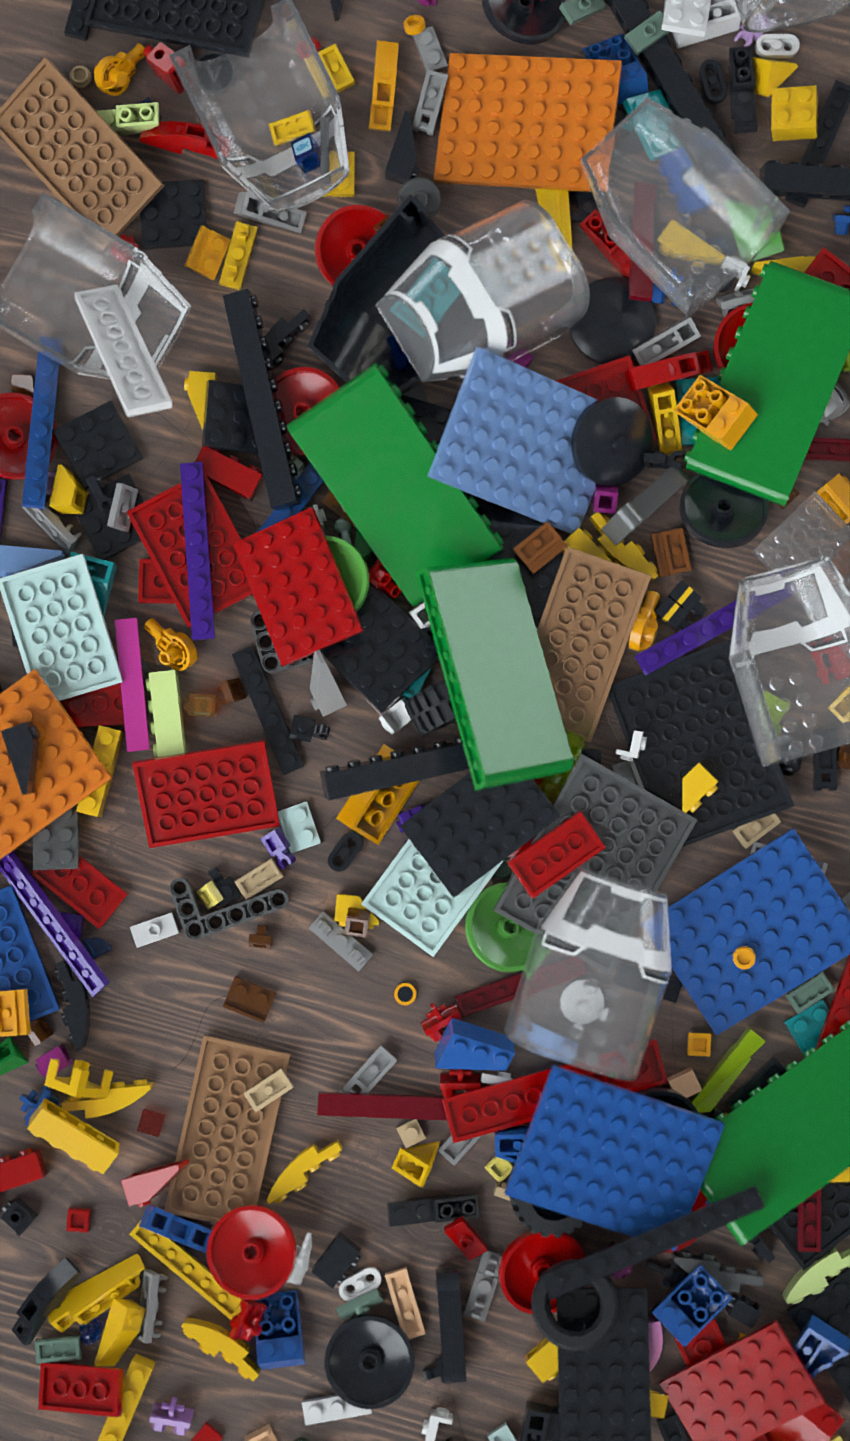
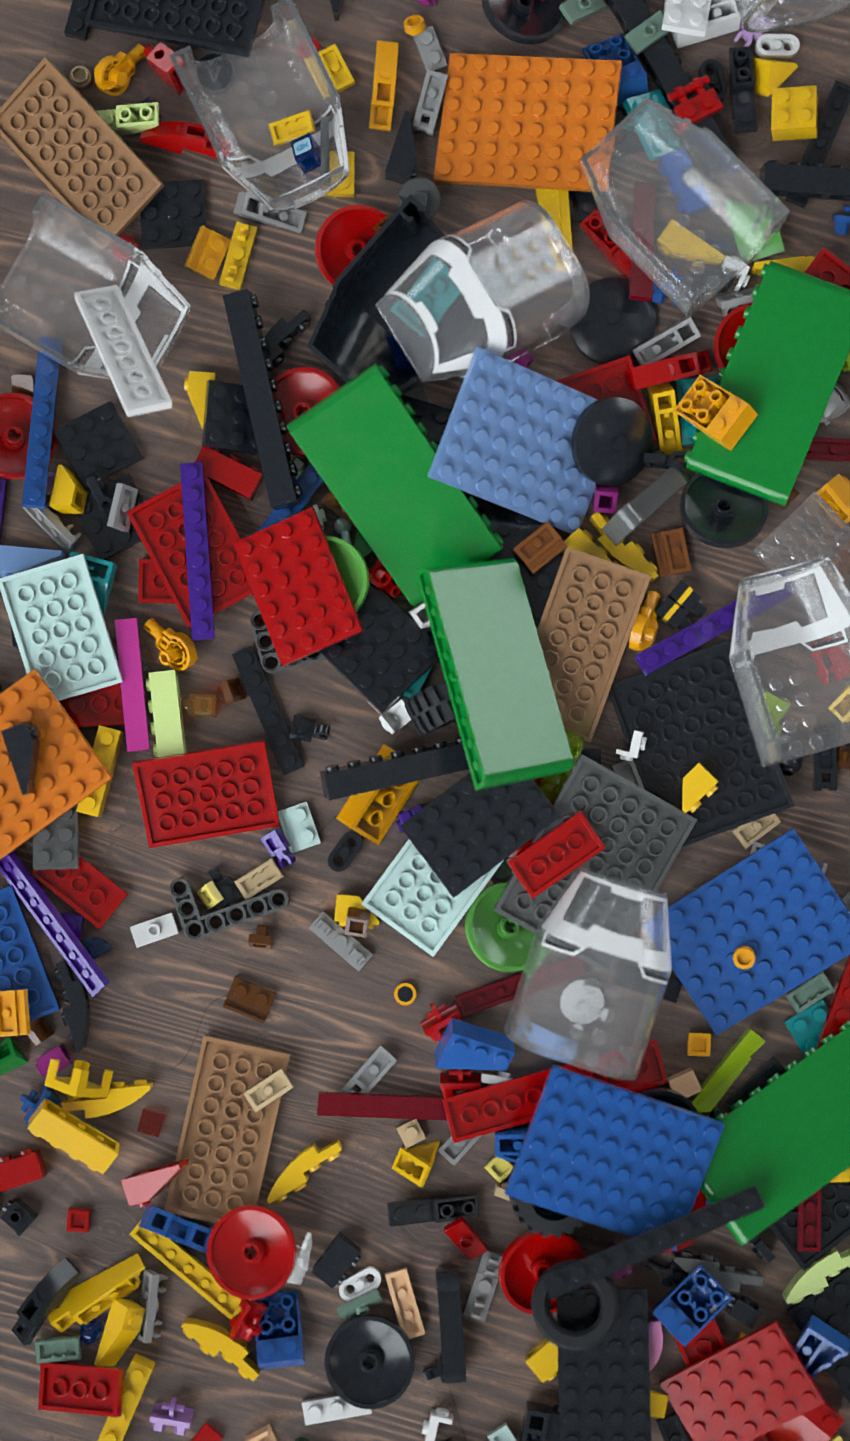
light grey slope [310,650,347,717] -> none
none -> red plate [667,75,723,129]

